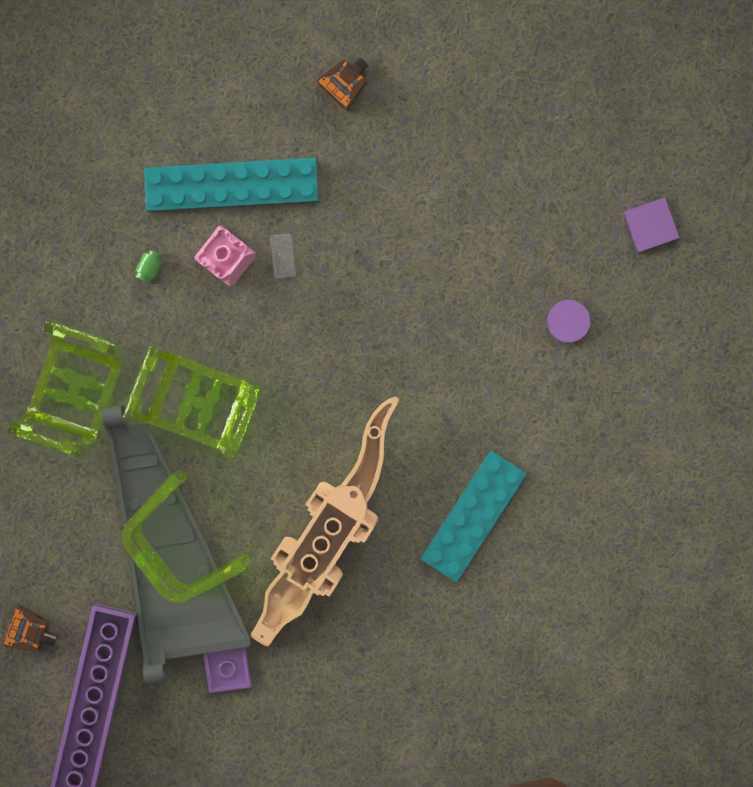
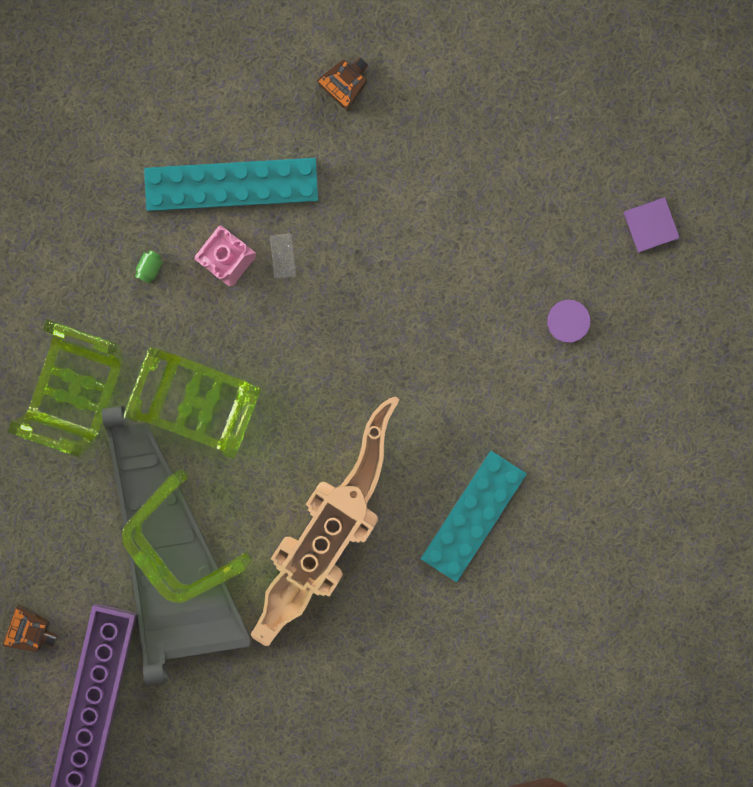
medium lavender tile [203,647,252,693] -> none

